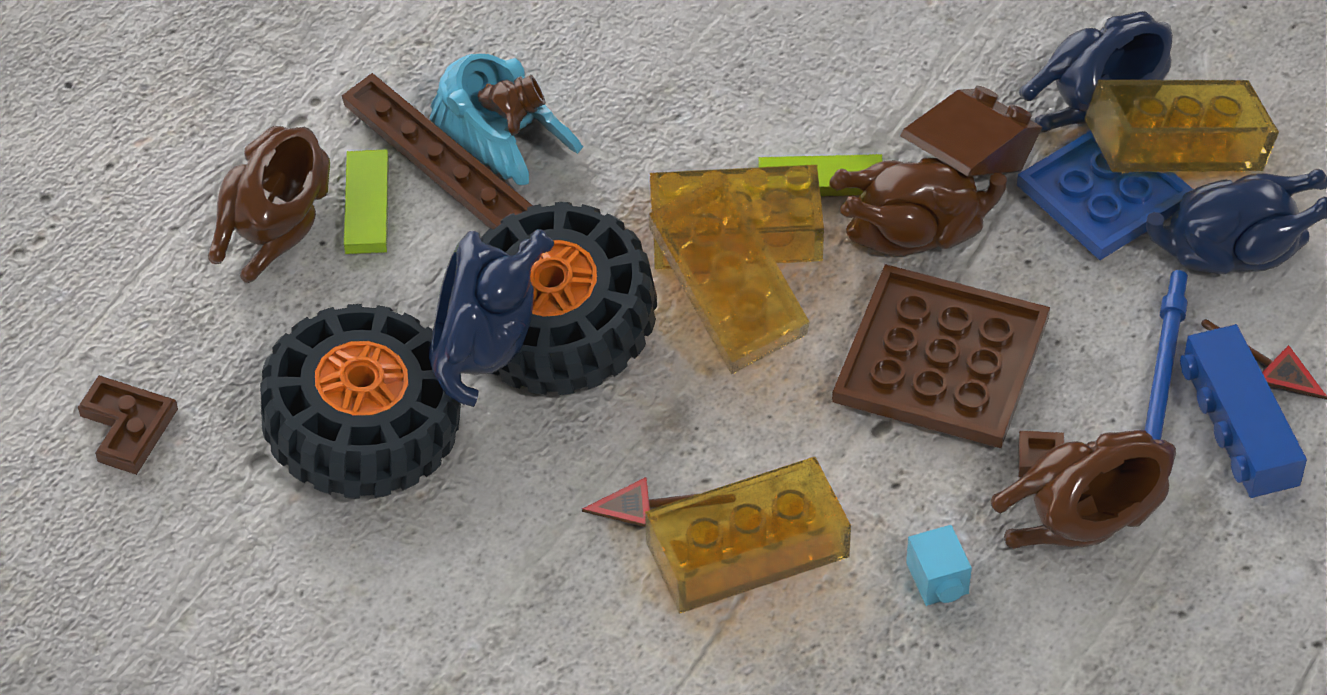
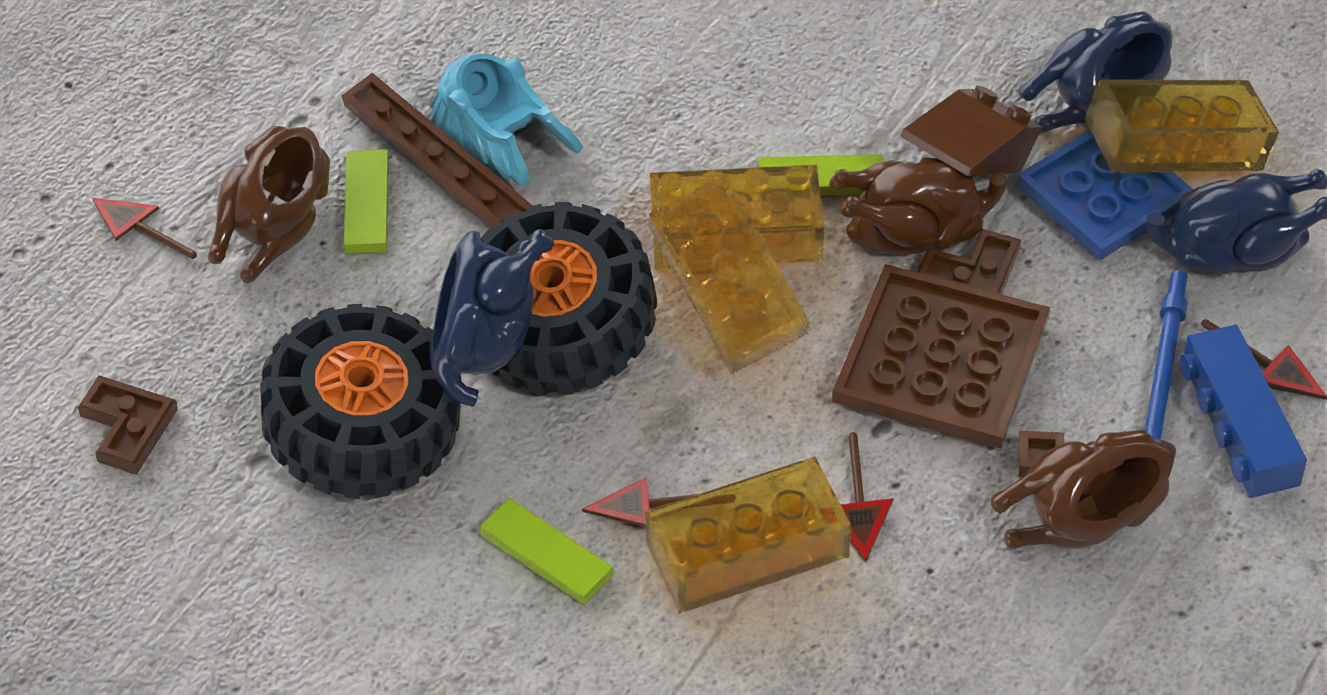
reddish brown animal [477,74,545,135] -> none
medium azure brick [906,525,972,606] -> none
none -> piece [92,198,197,259]
none -> lime tile [479,498,614,606]
none -> piece [826,432,894,562]
none -> reddish brown tile [918,229,1022,294]

